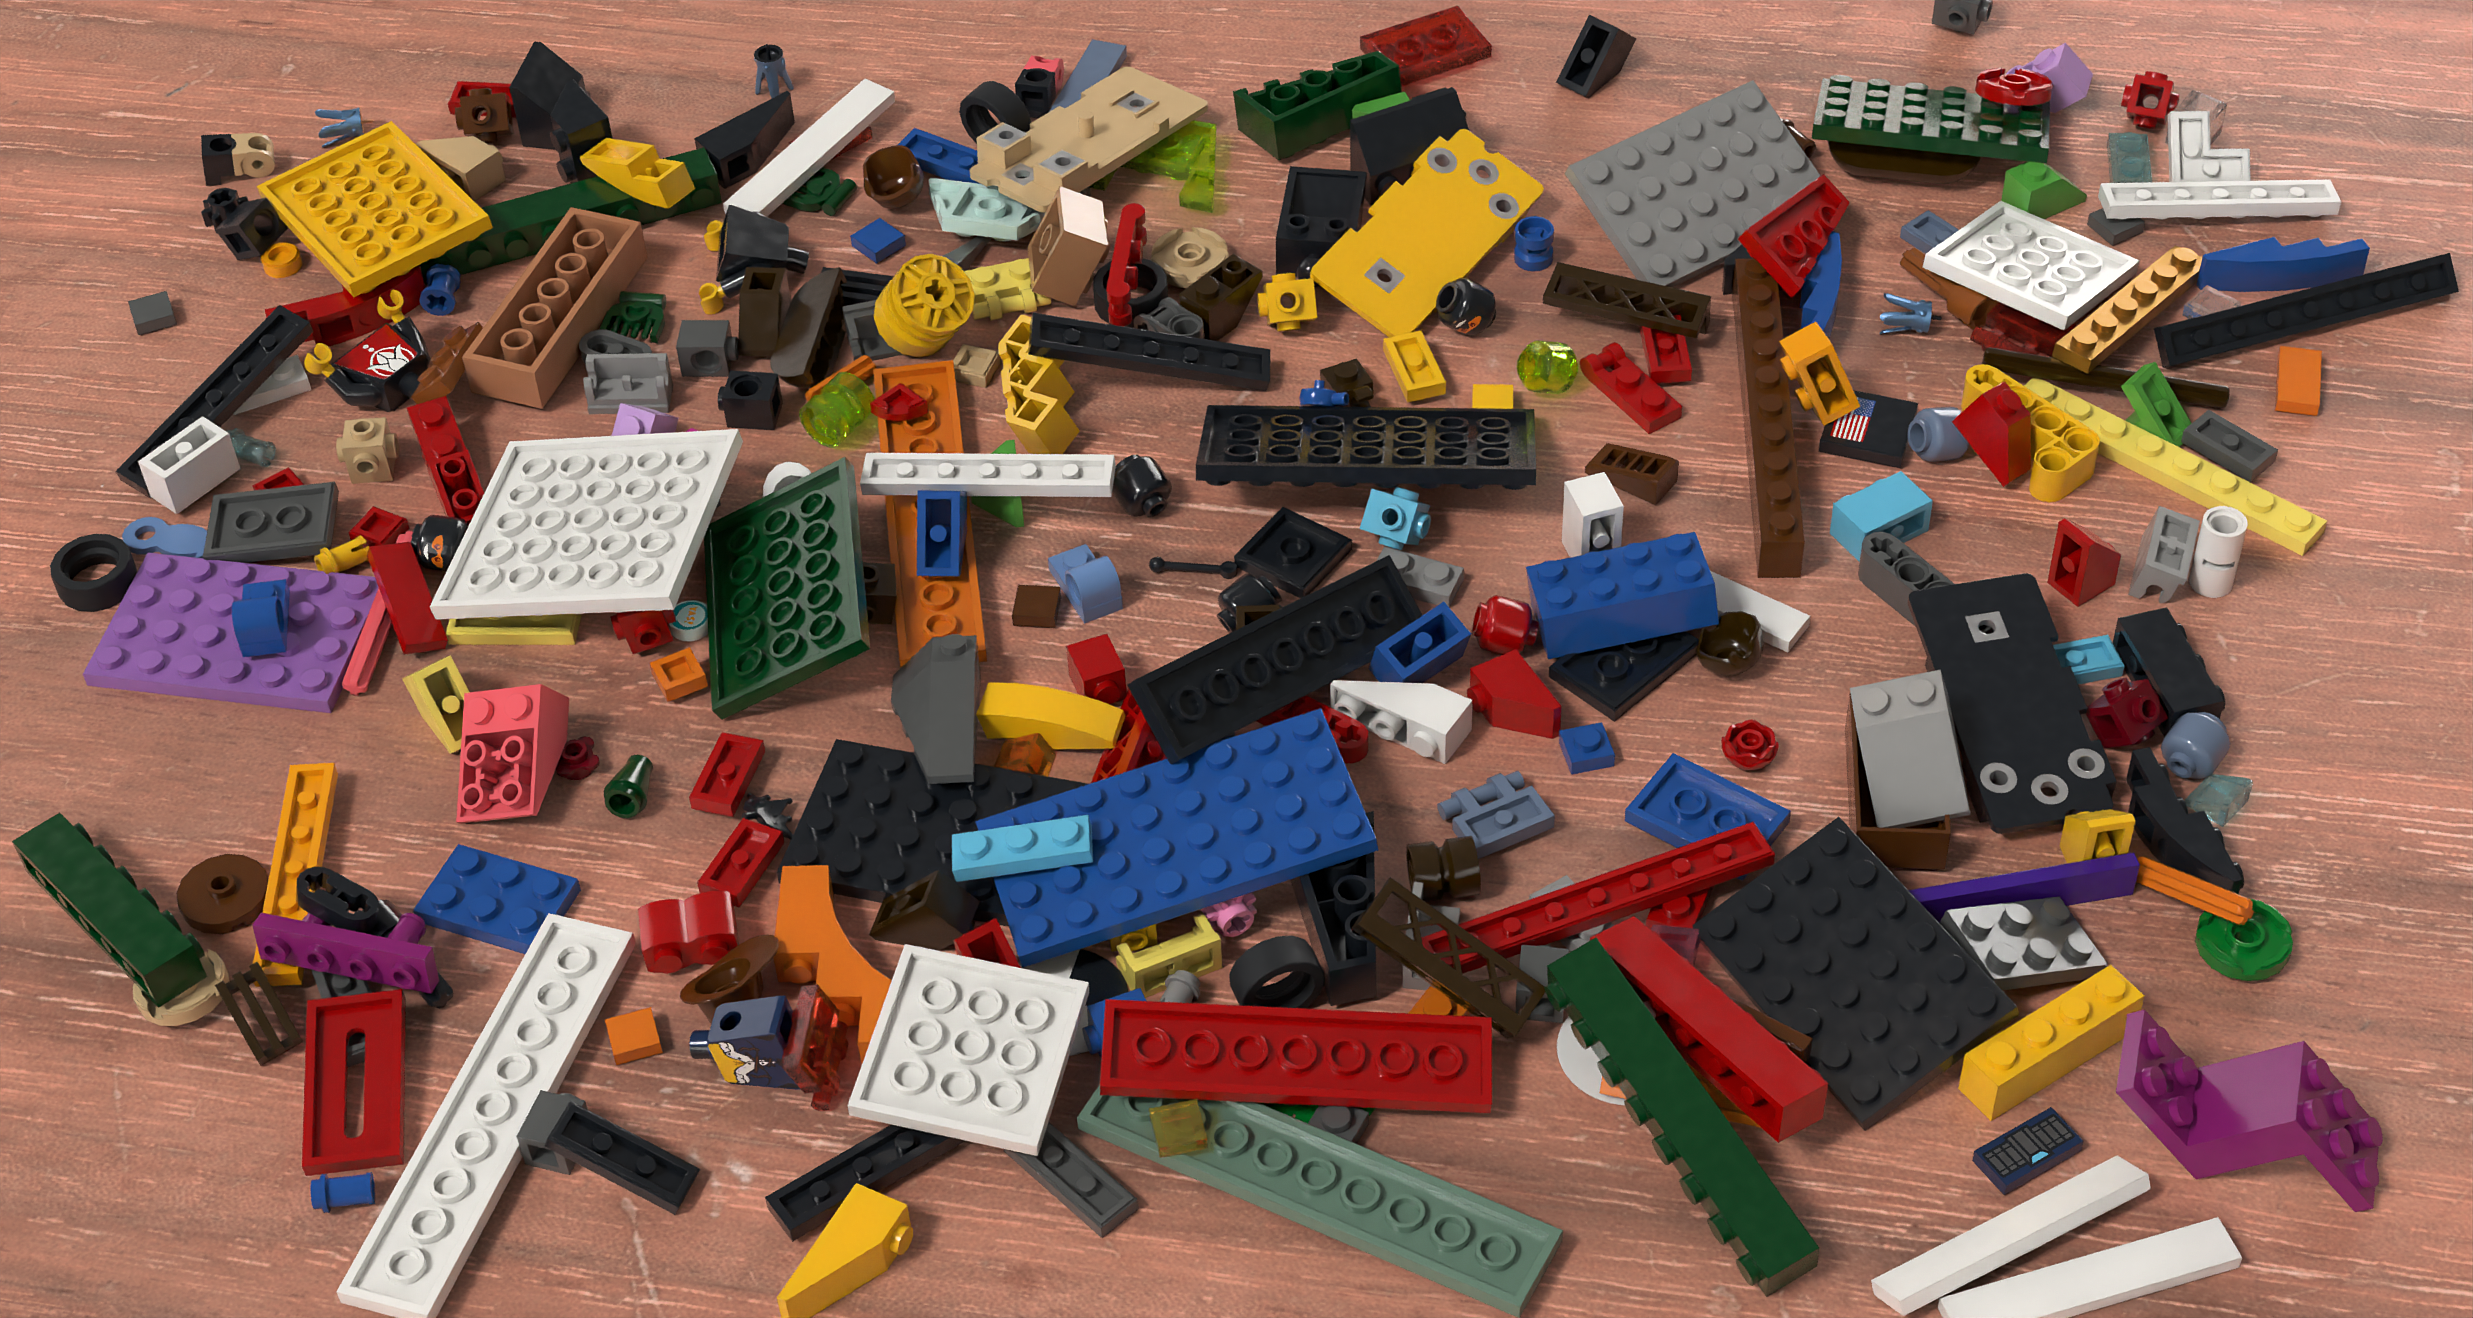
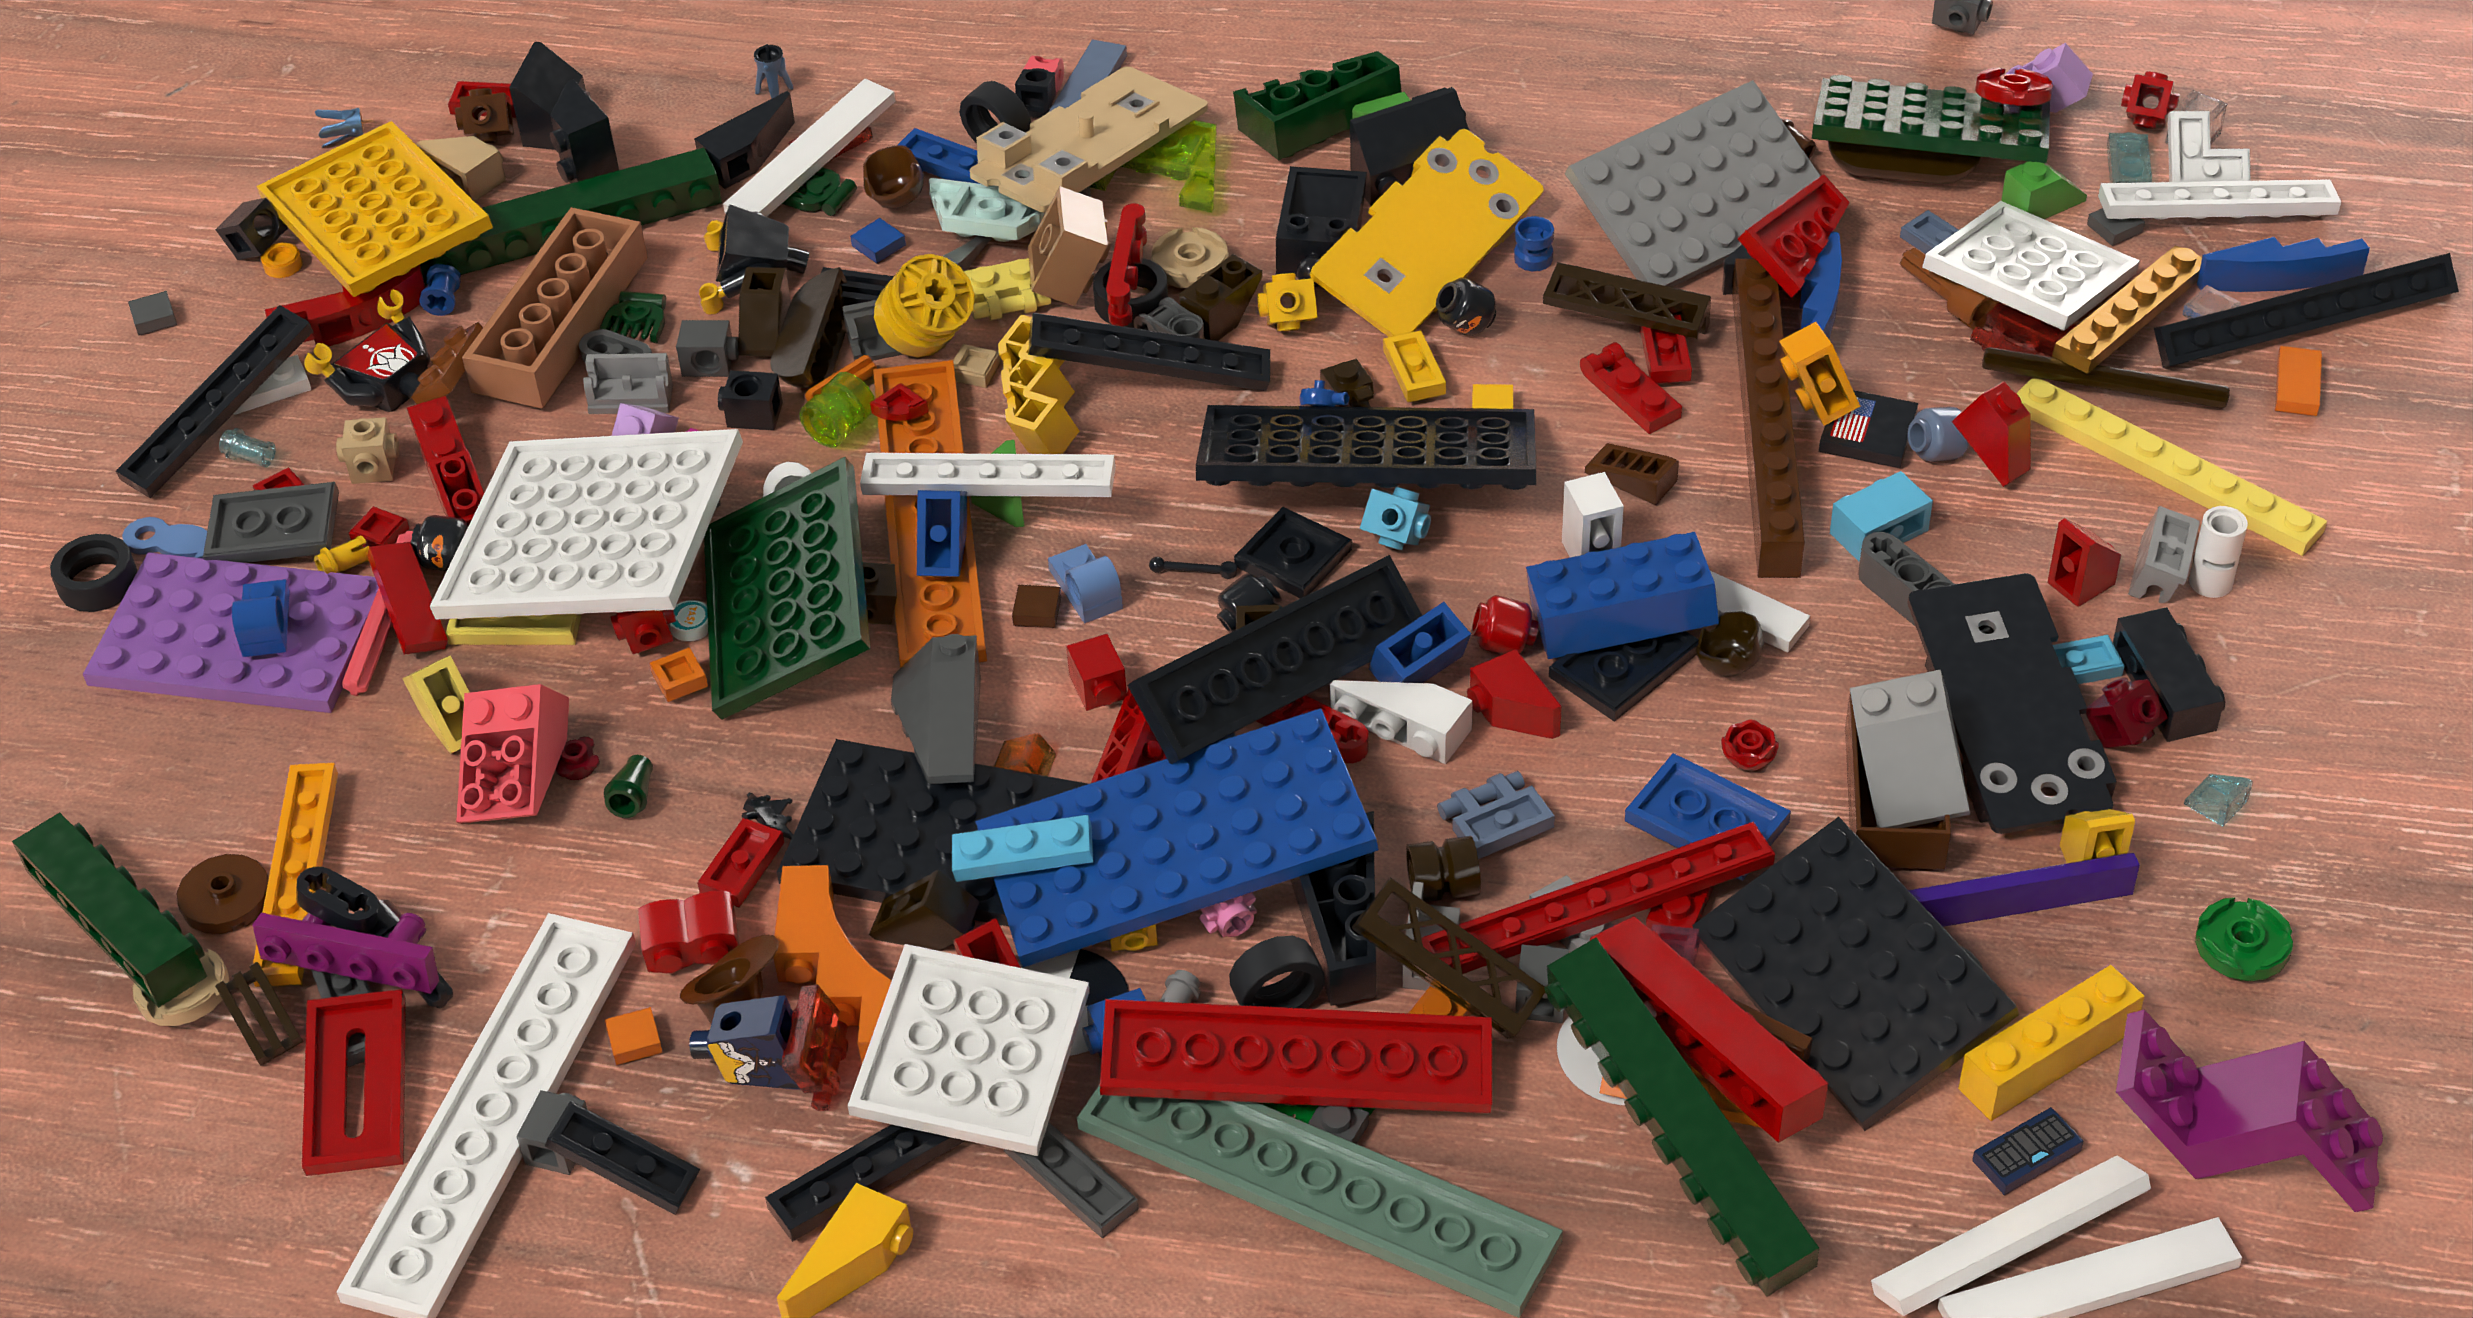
white brick [138,416,241,514] -> none
leg [201,133,275,186] -> none
black gear [201,188,248,234] -> none
blue pin [310,1172,375,1213] -> none
blue plate [413,844,581,954] -> none
yellow slope [580,138,695,209] -> none
red plate [689,732,765,817] -> none
yellow slope [976,682,1126,750] -> none
black head [1112,455,1172,517] -> none
light yellow hinge [1116,913,1222,998] -> none
clear yellow tile [1149,1099,1208,1158] -> none
clear red plate [1360,6,1492,86] -> none
light grey plate [1377,546,1464,607] -> none
clear neon green head [1517,340,1578,394] -> none
black slope [1556,15,1636,98] -> none
blue plate [1559,722,1615,775] -> none
flat silver piece [1880,293,1942,334] -> none
dark grey plate [1940,897,2108,990] -> none
yellow beam [1961,364,2100,503] -> none
bright green slope [2121,362,2192,447] -> none
black slope [2126,747,2244,894] -> none
orange axle [2136,856,2254,925] -> none
sand blue head [2161,712,2231,779] -> none
dark grey plate [2181,410,2278,482] -> none

